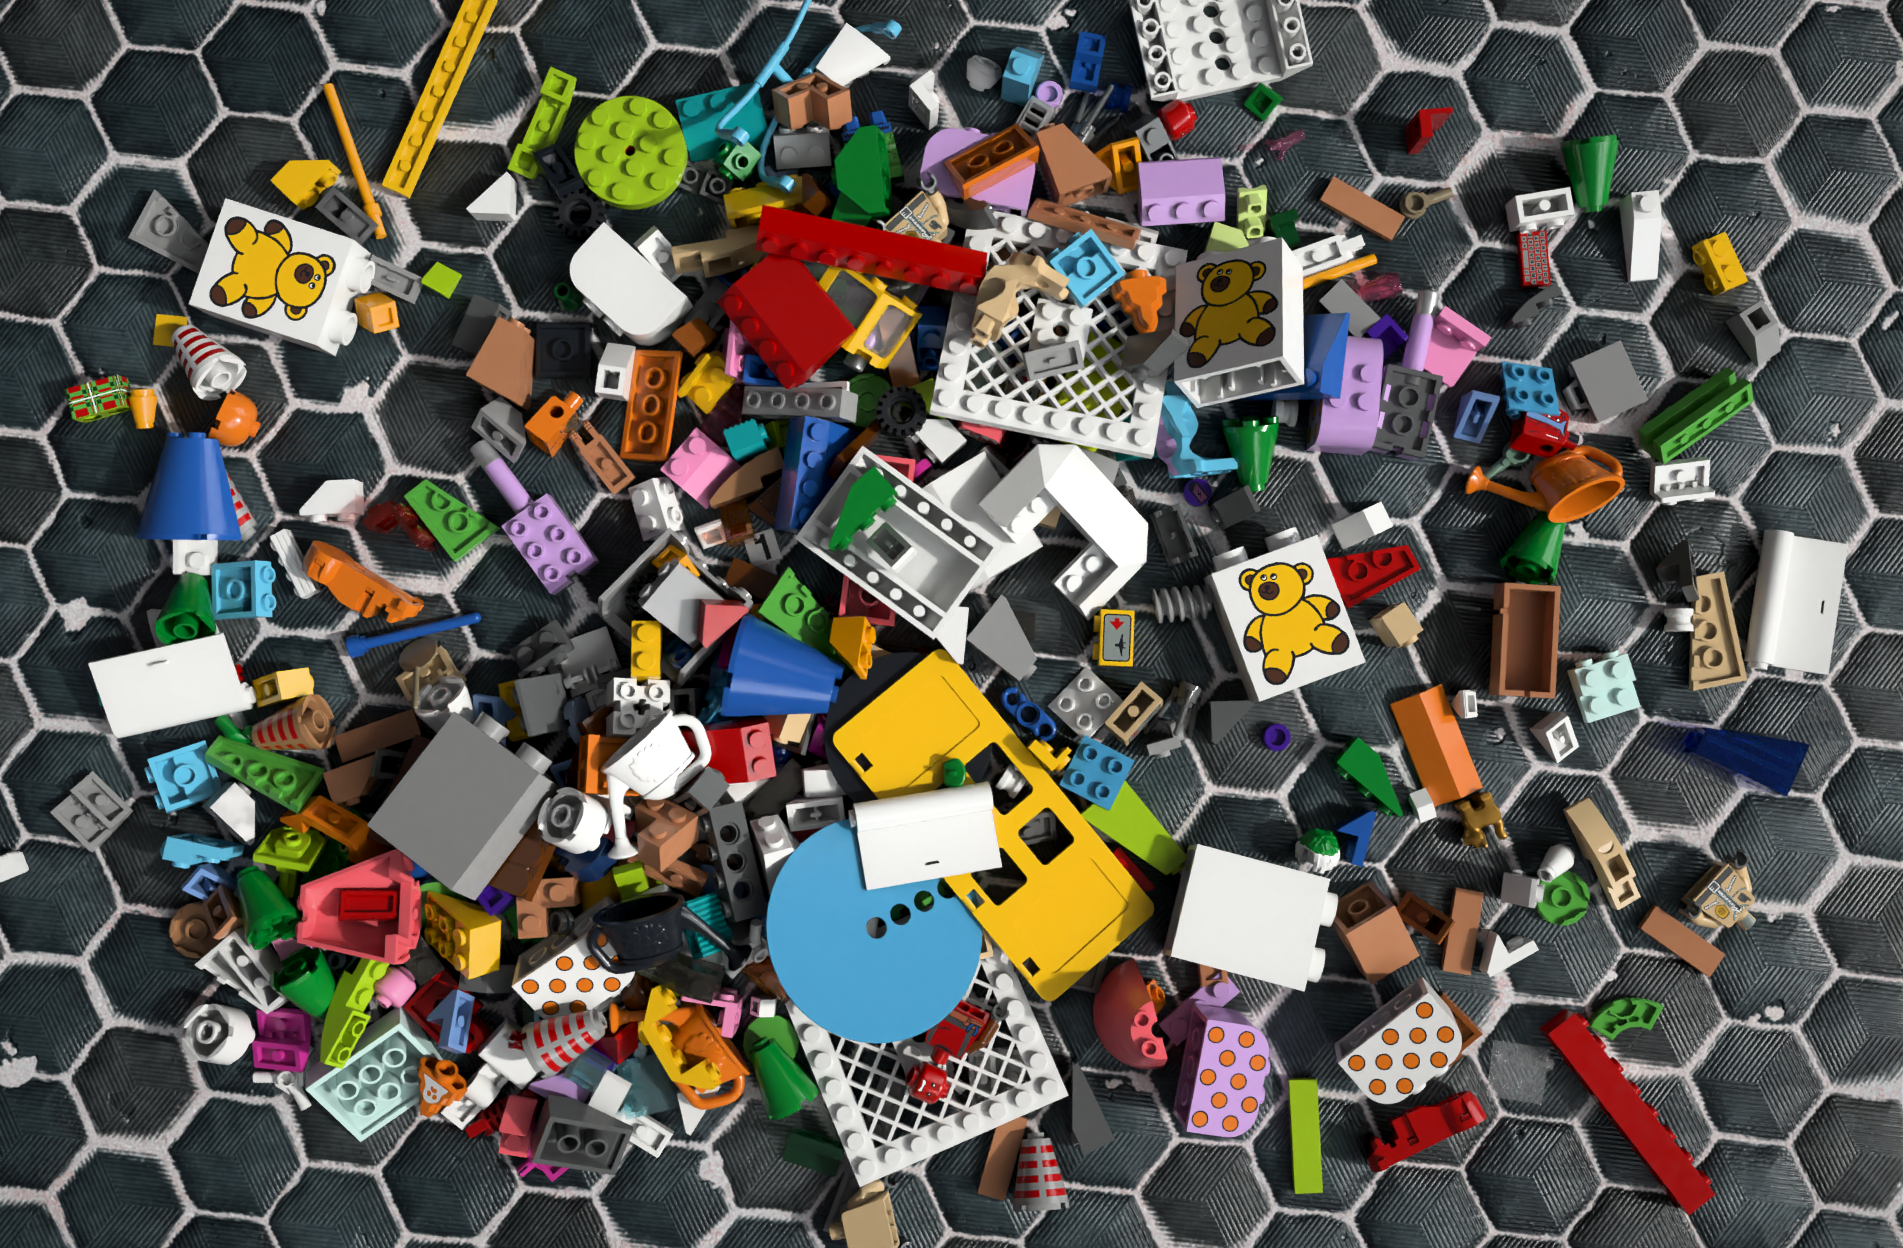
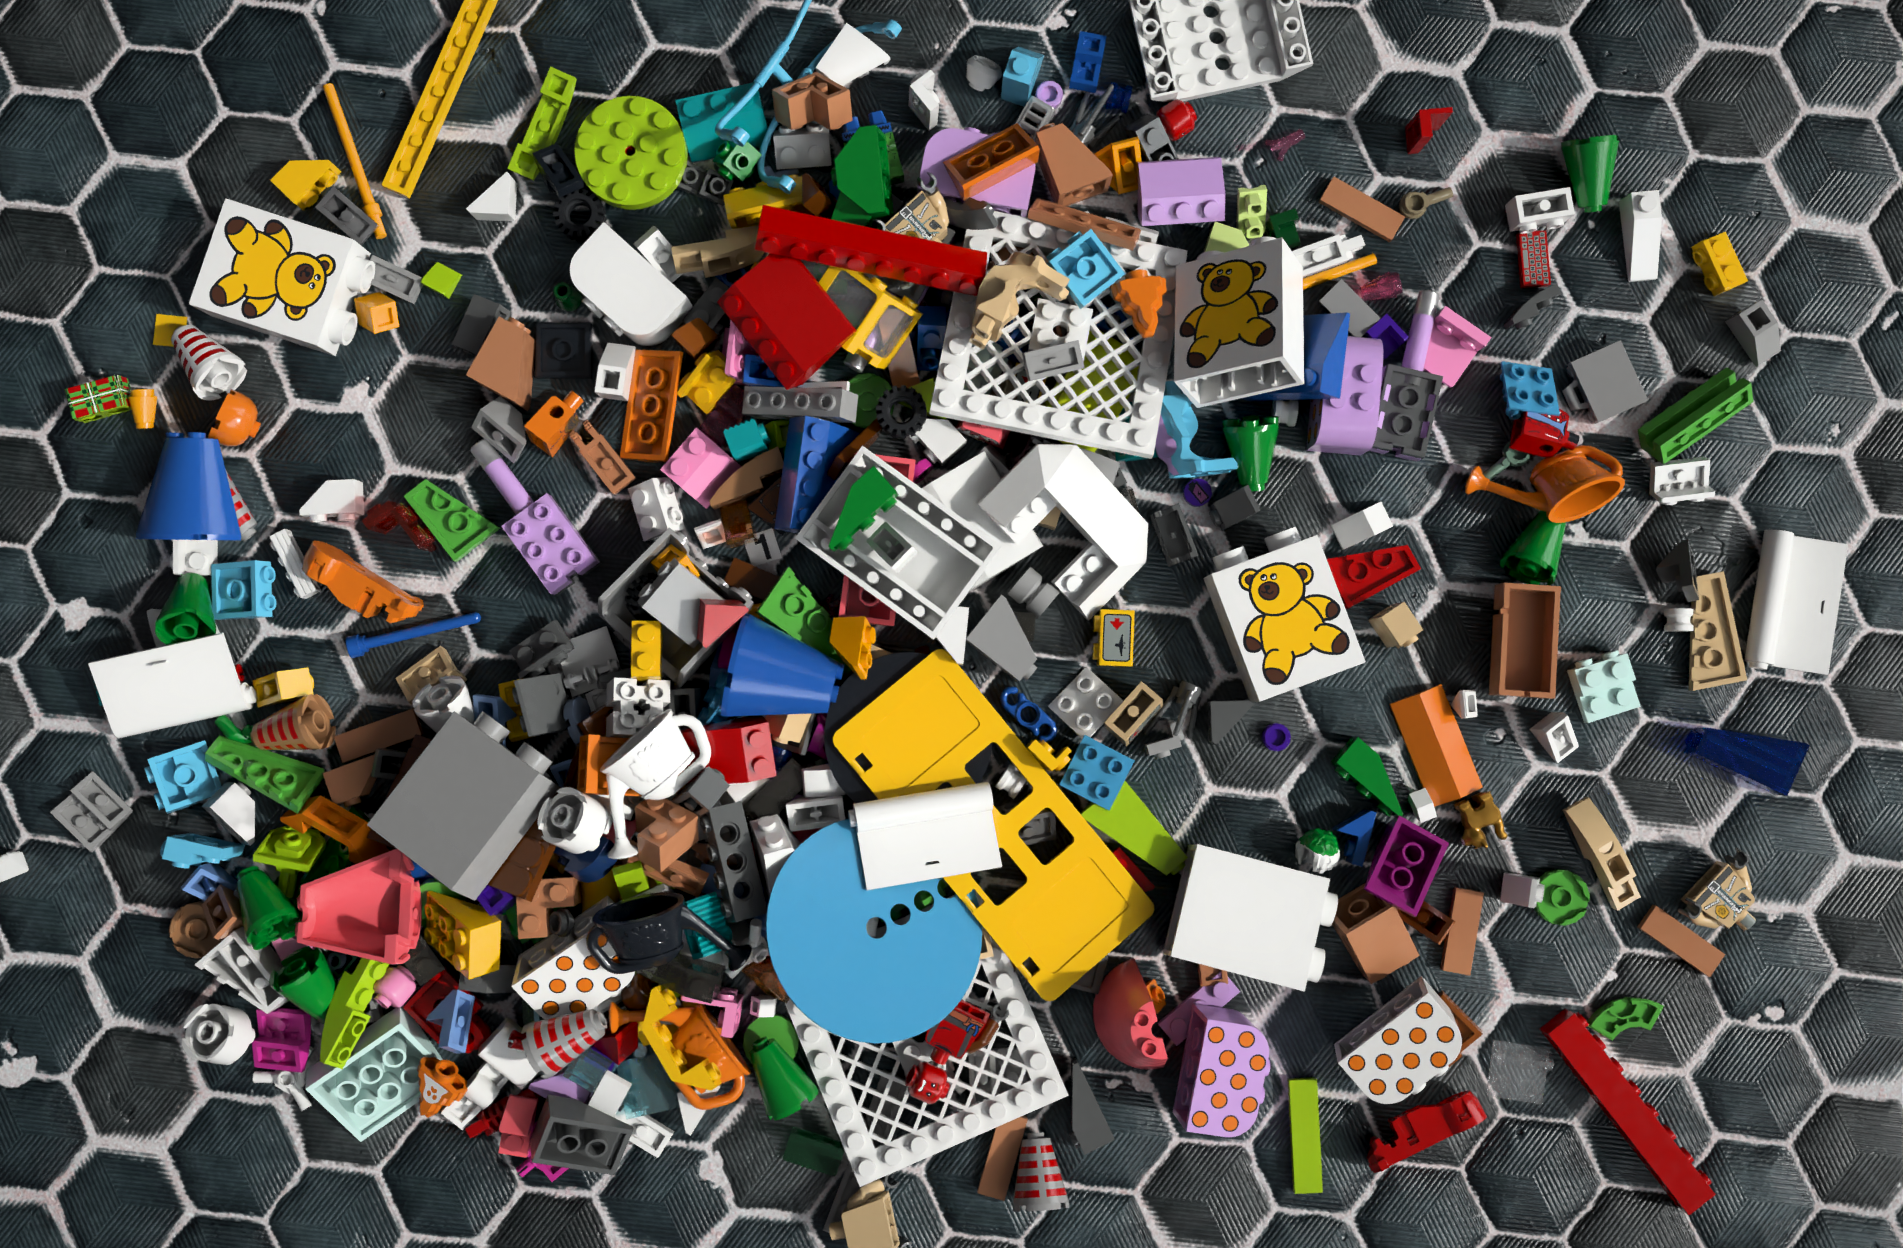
light grey wing [128,189,209,274] -> none
red tile [338,890,400,921] -> none
dark tan piece [399,638,438,710] -> none
blue piece [662,633,694,670] -> none
green piece [944,758,966,788] -> none
dark grey slope [1121,329,1189,381] -> none
light grey piece [1152,584,1212,624] -> none
green slope [1243,82,1284,122] -> none
medium blue slope [1453,390,1500,444] -> none
white slope [1479,931,1539,977] -> none
white cone [1537,844,1575,883] -> none
none -> light grey wheel [1008,567,1060,619]
none -> magenta slope [1364,815,1449,917]

